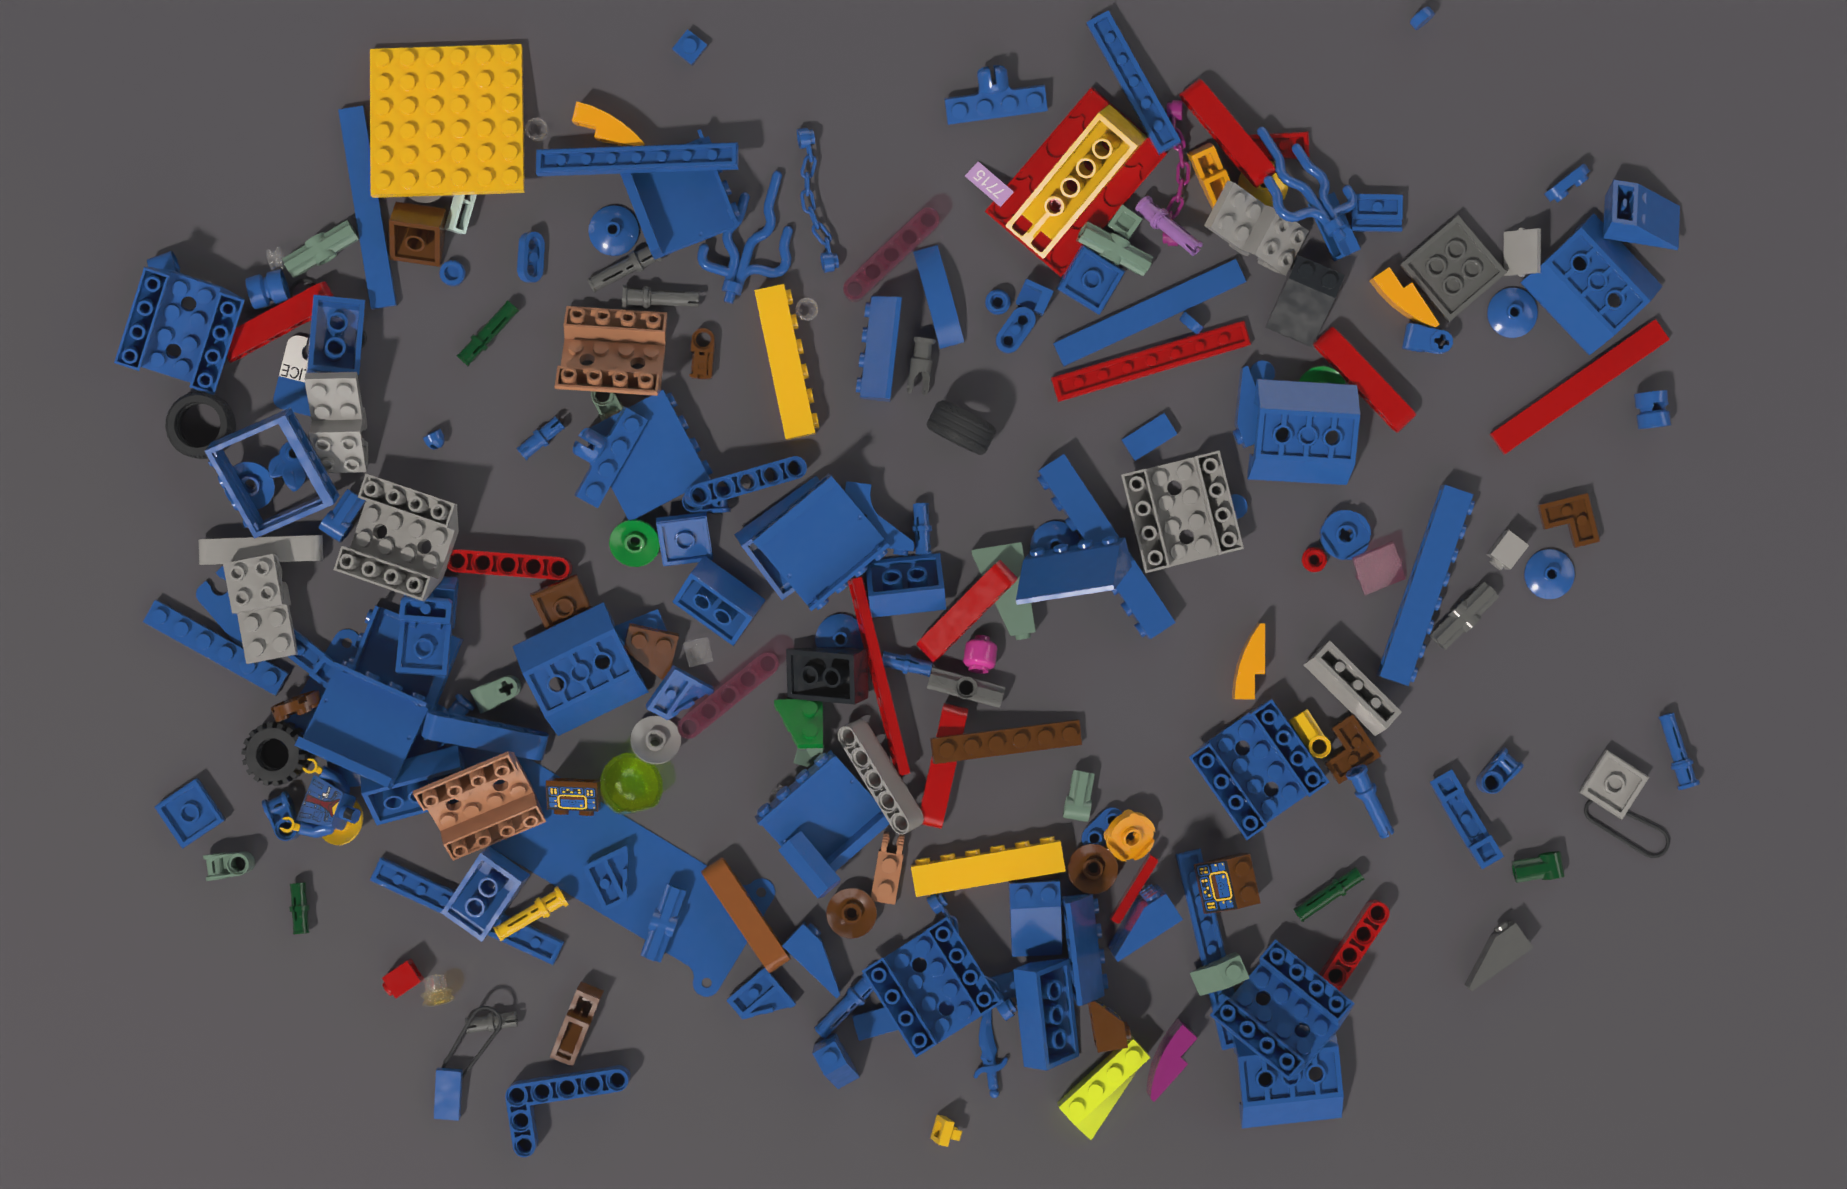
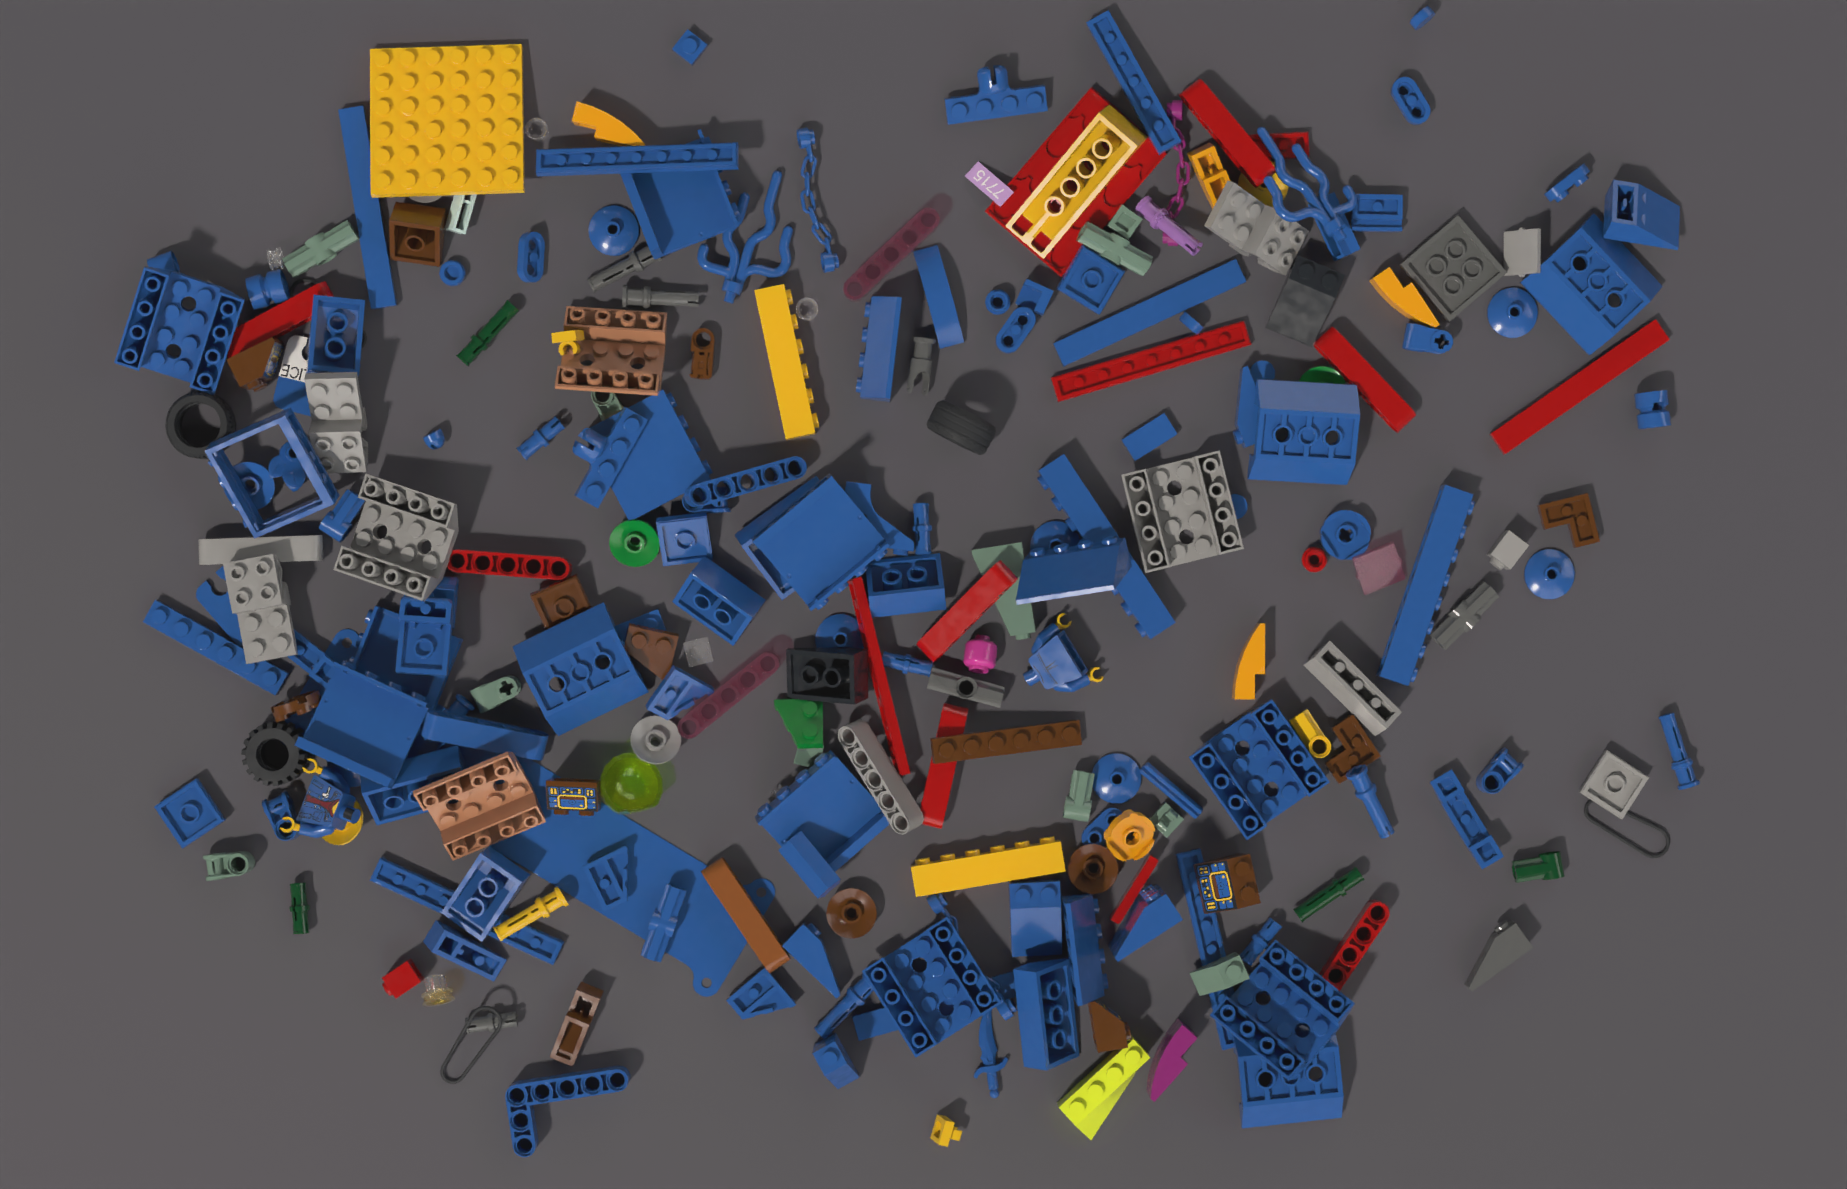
blue tile [434,1068,463,1121] -> none
nougat hinge [871,831,905,905] -> none
none -> reddish brown slope [226,337,285,392]
none -> blue slope [423,920,507,981]
none -> yellow tile [551,330,585,355]
none -> blue torso [1023,613,1104,692]
none -> blue dish [1092,753,1141,804]
none -> blue axle [1140,762,1203,819]
none -> sand green tile [1149,802,1184,838]
none -> blue pin [1239,917,1282,967]
none -> blue plate [1391,77,1431,125]

